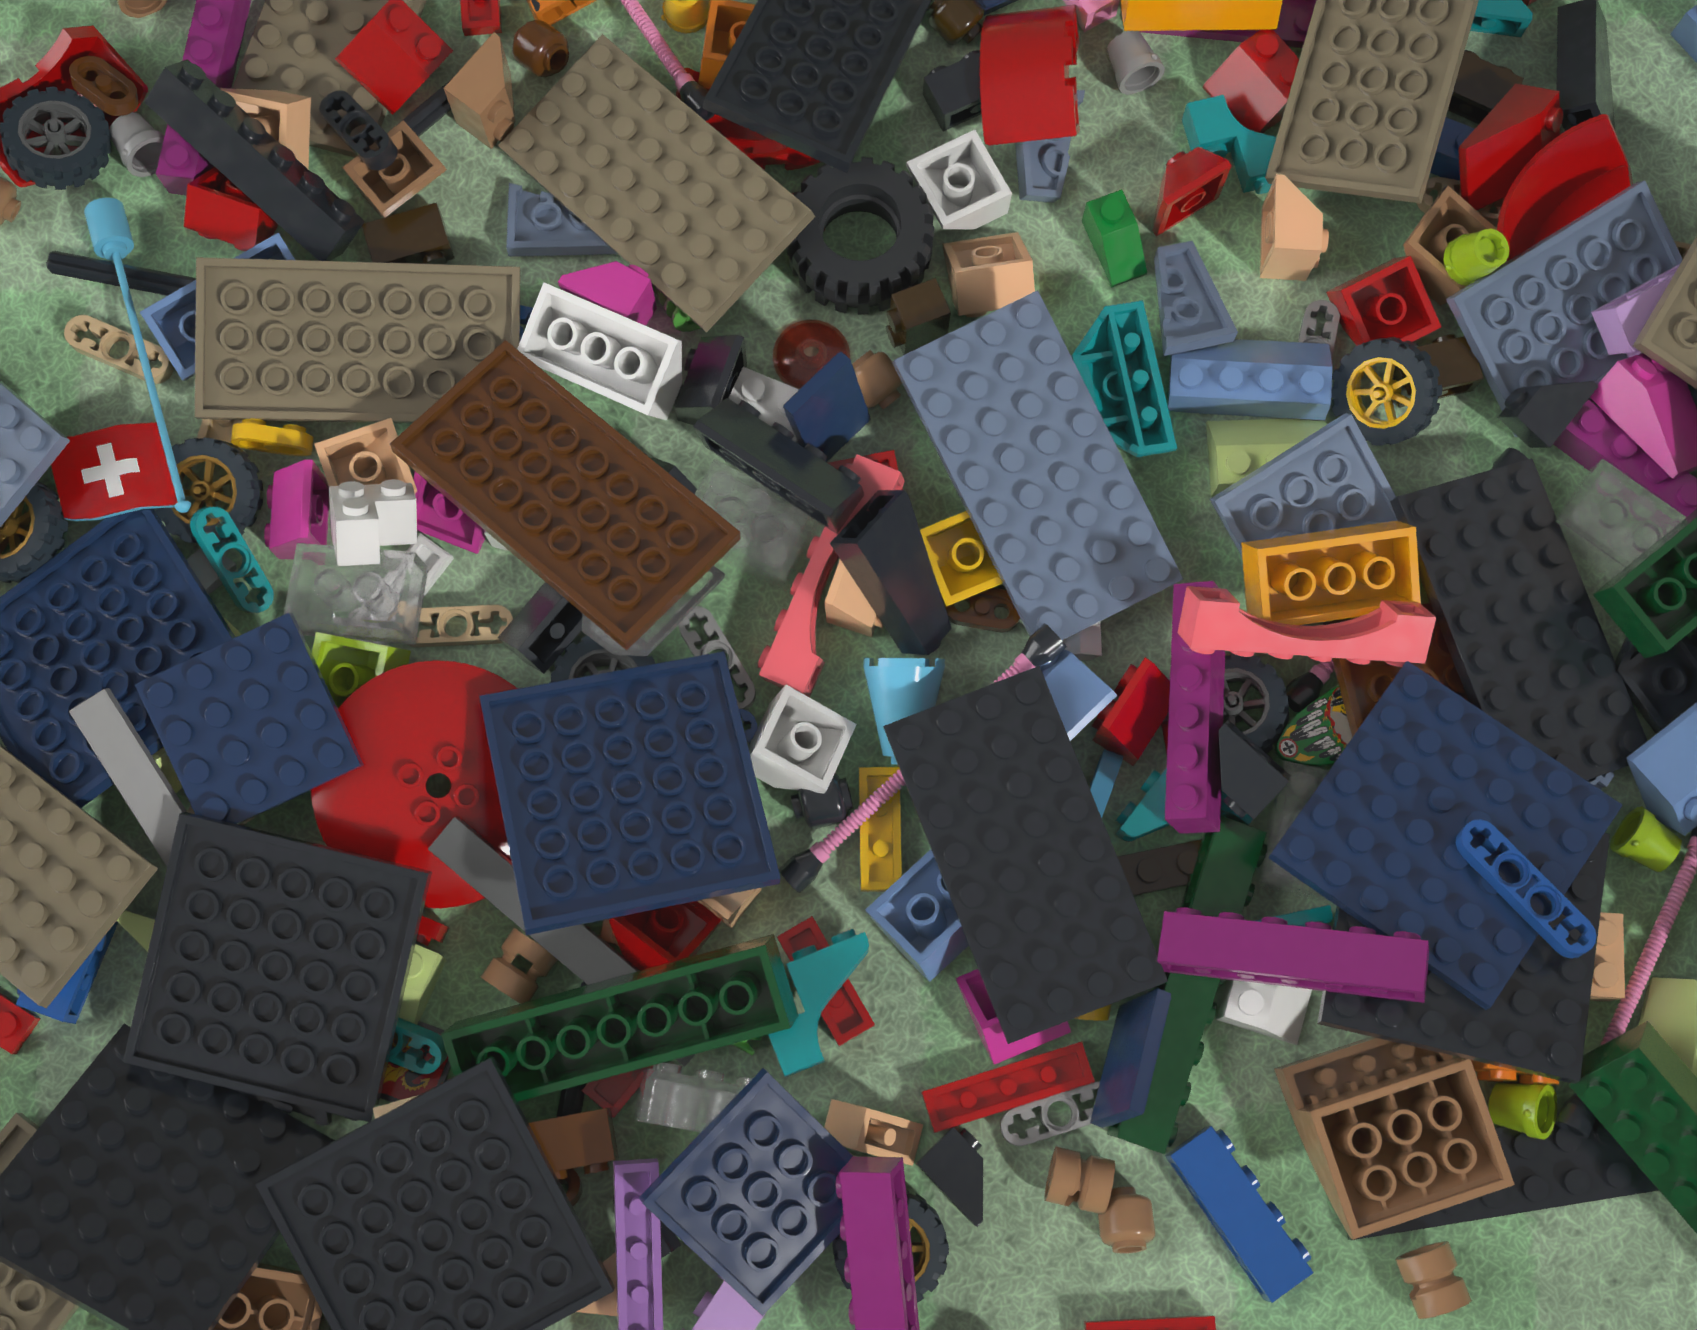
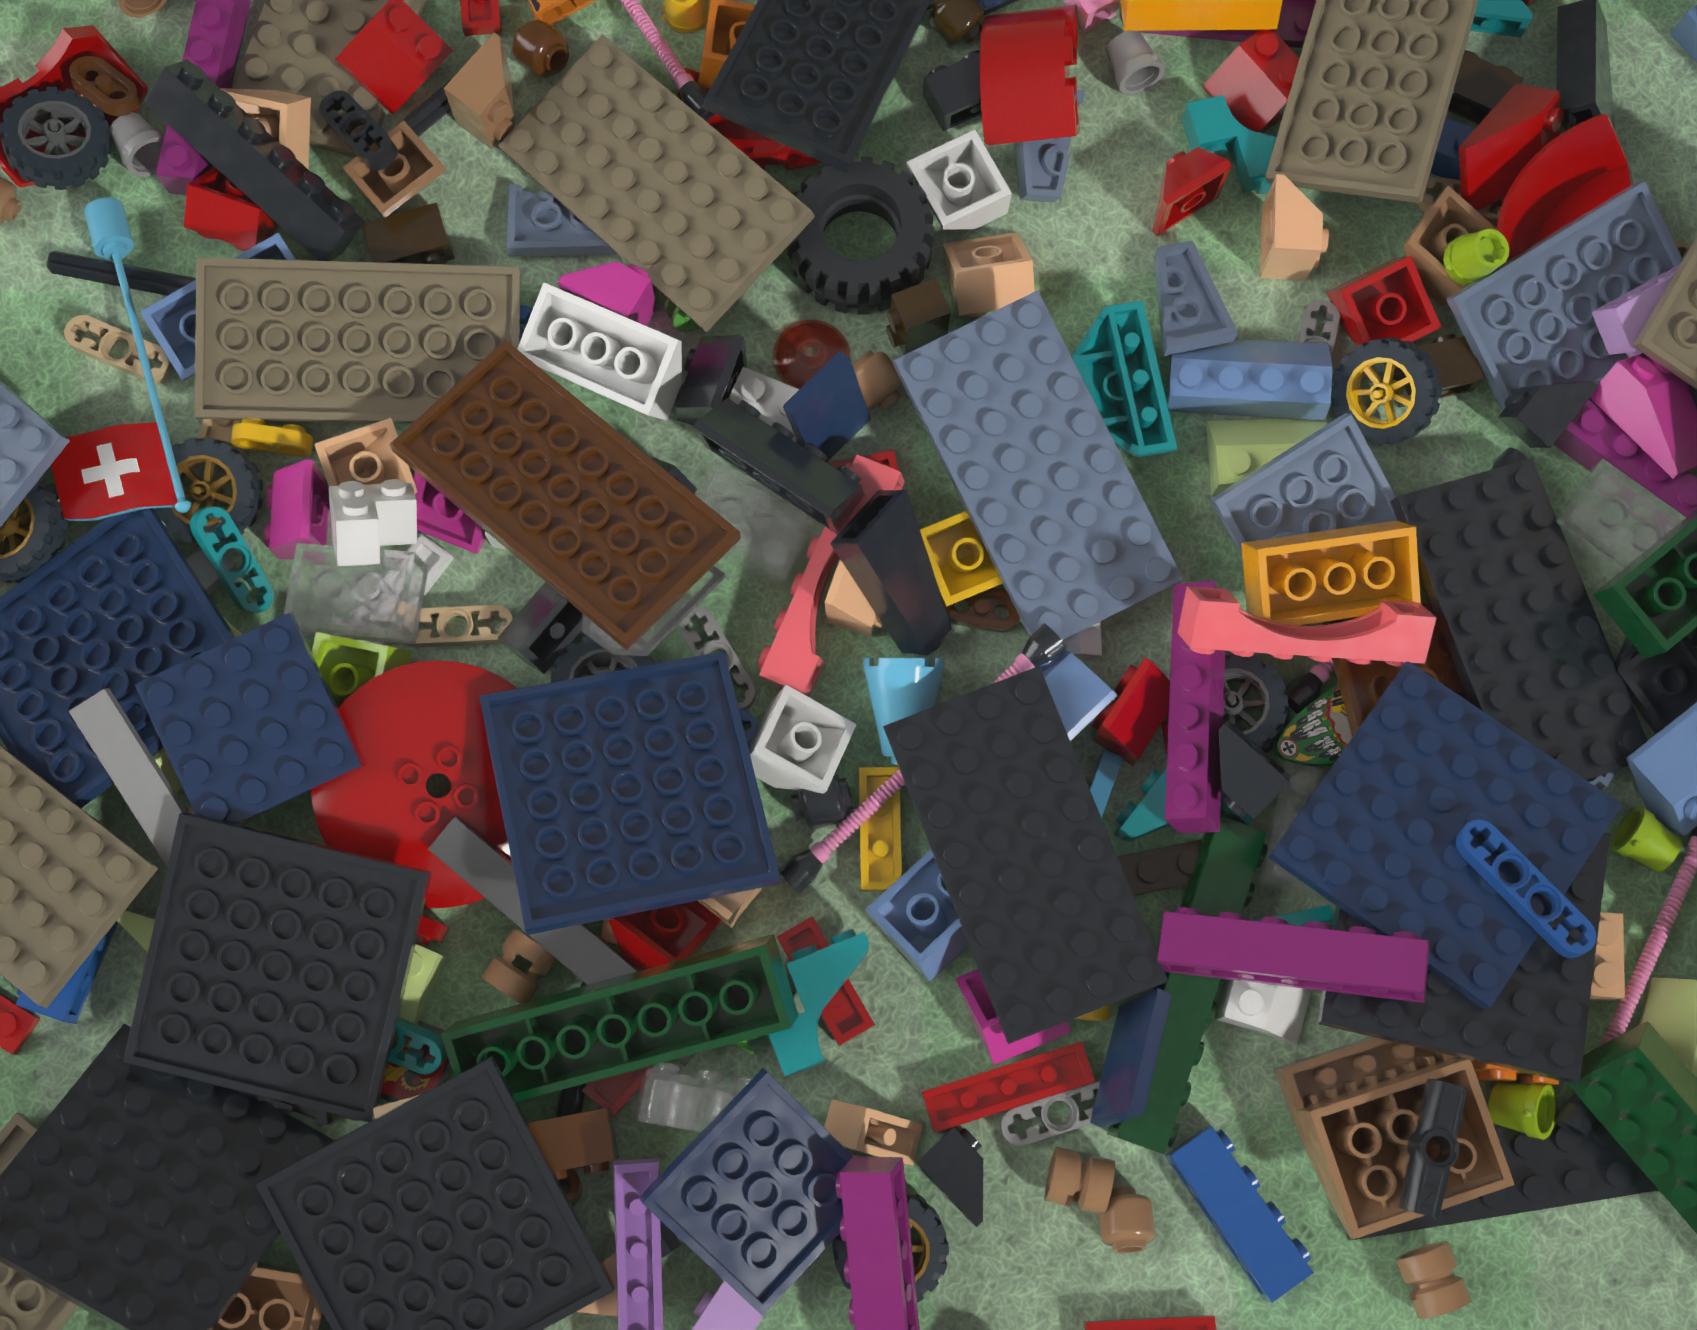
green slope [1082,189,1147,288] -> none
none -> black piece [1398,1078,1468,1219]

